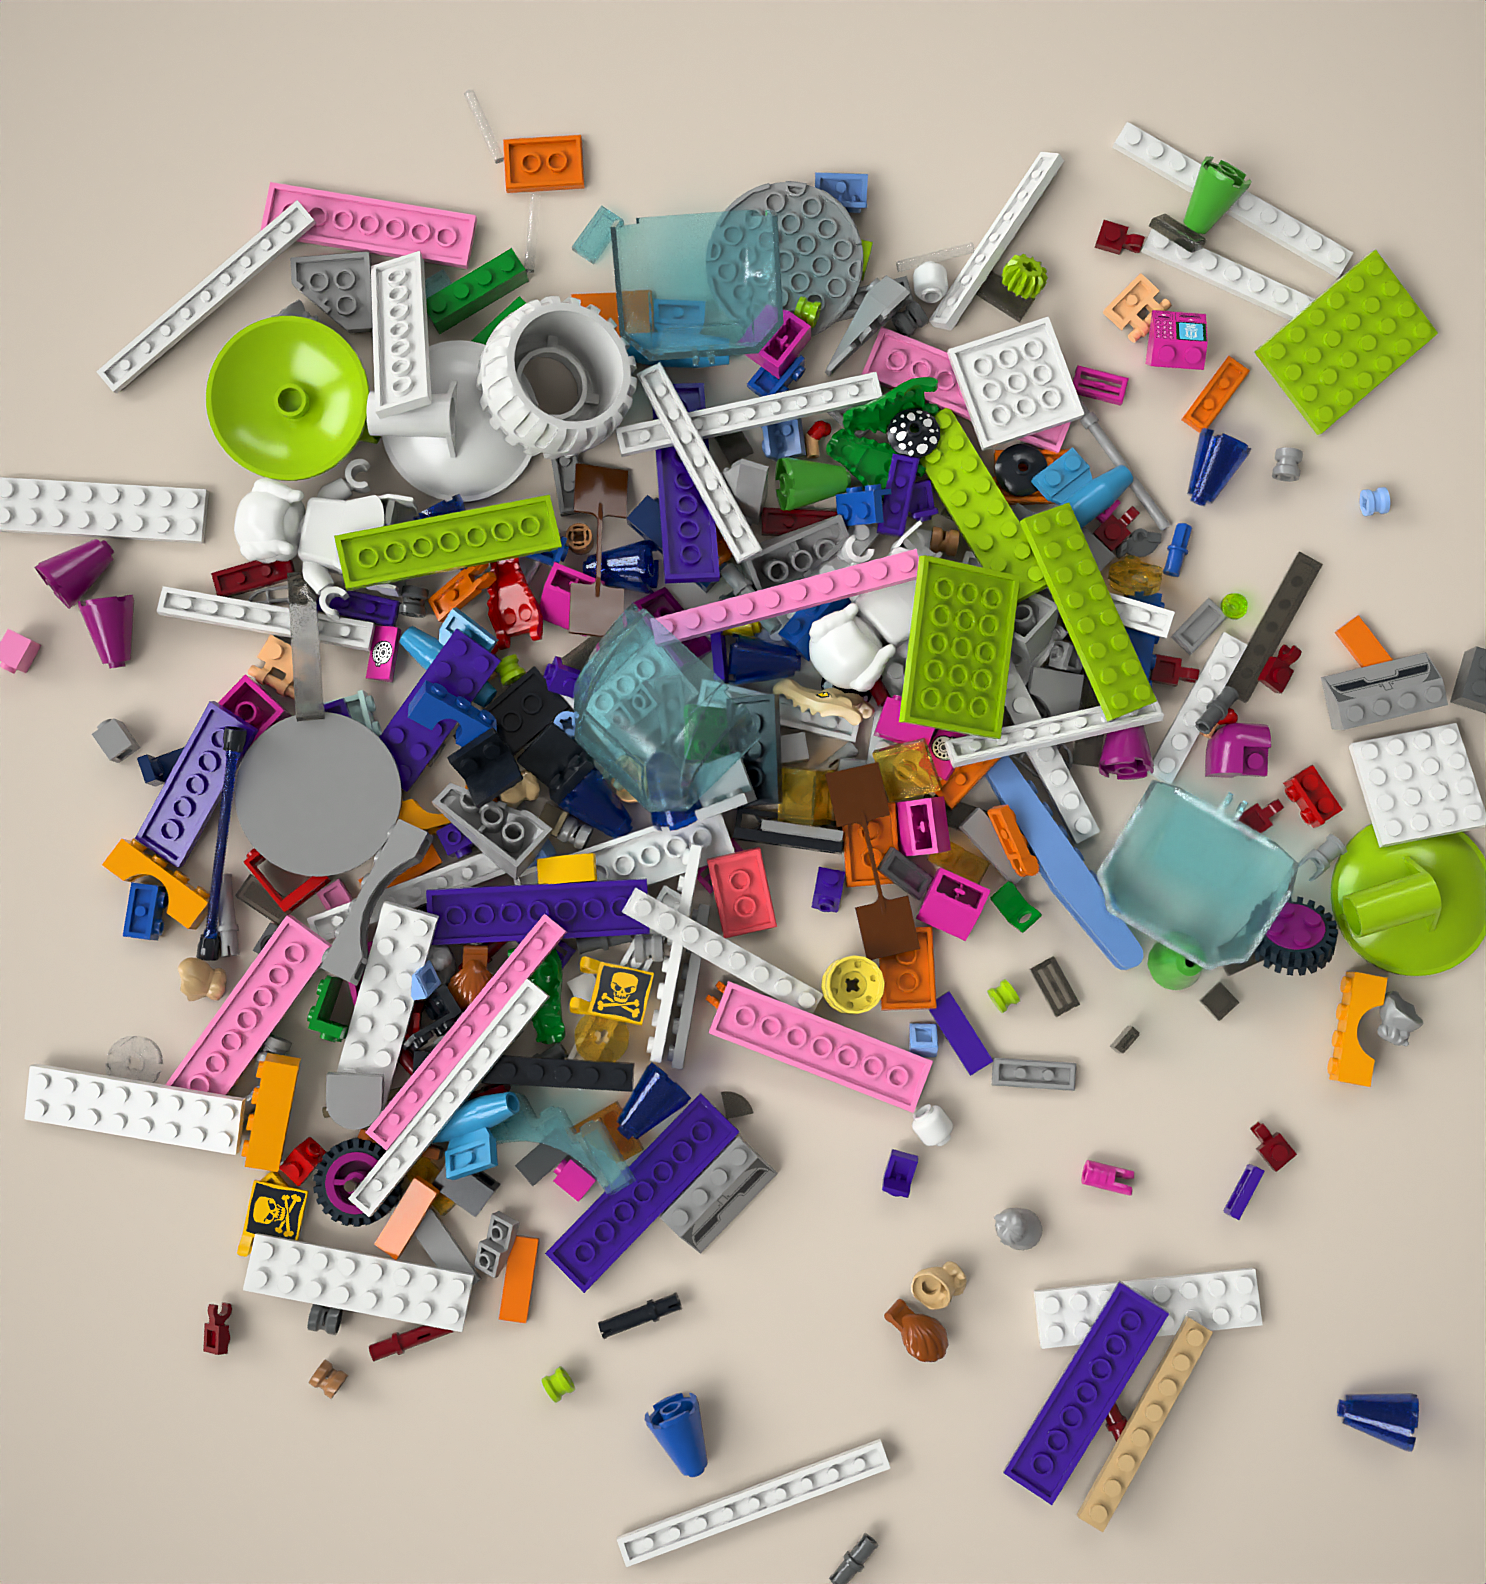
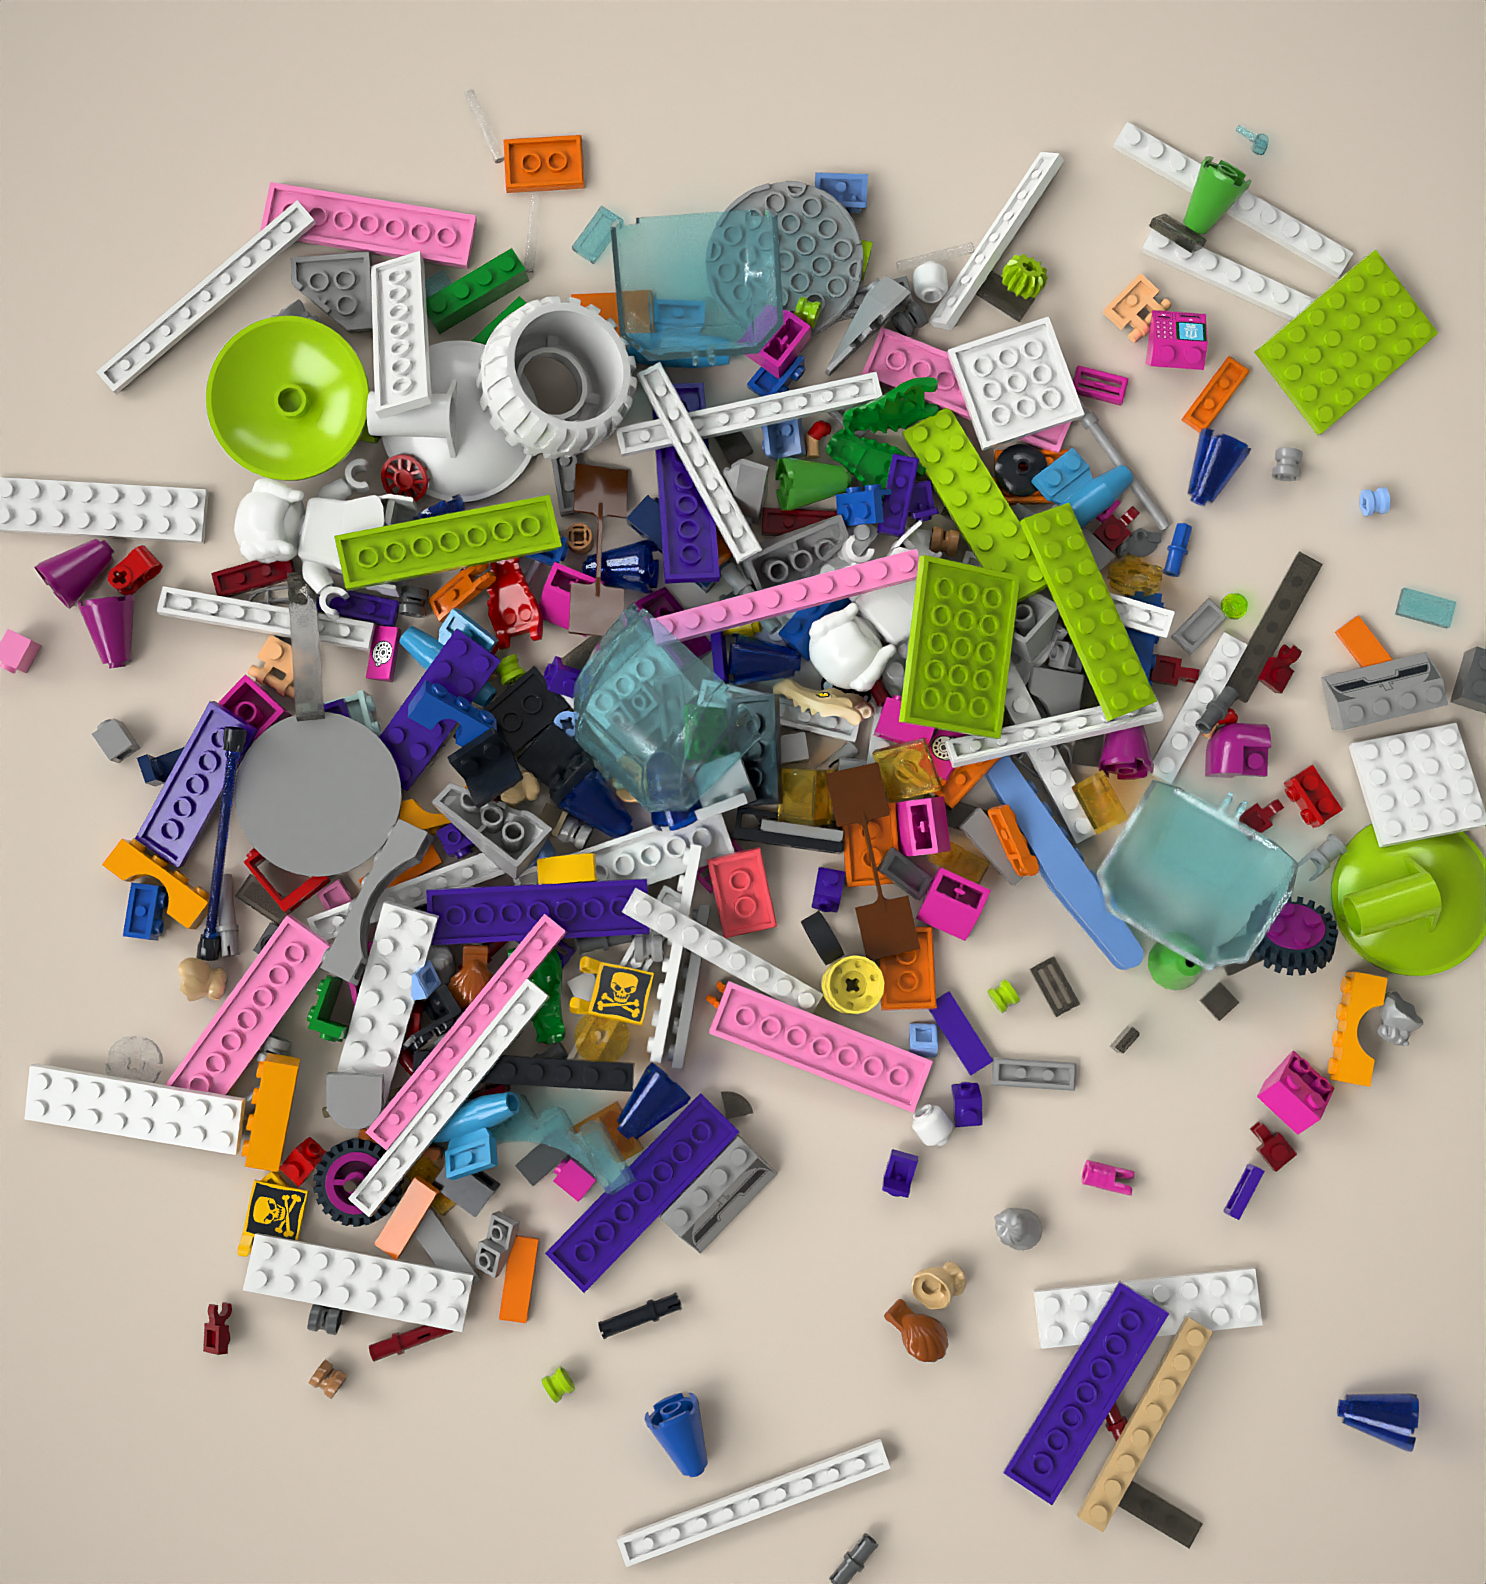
black dish [887,408,940,459] -> none
green bracket [990,881,1042,933] -> none
dark red plate [1094,220,1145,255] -> none
none -> red piece [108,545,163,595]
none -> red wheel [381,453,430,502]
none -> black tyre [801,911,845,965]
none -> dark purple bracket [951,1082,983,1127]
none -> clear yellow slope [1071,770,1129,835]
none -> clear smoke tile [1118,1480,1203,1549]
none -> clear light blue hand [1235,125,1269,155]
none -> dark pink slope [1257,1051,1335,1135]
none -> clear light blue tile [1395,587,1456,629]

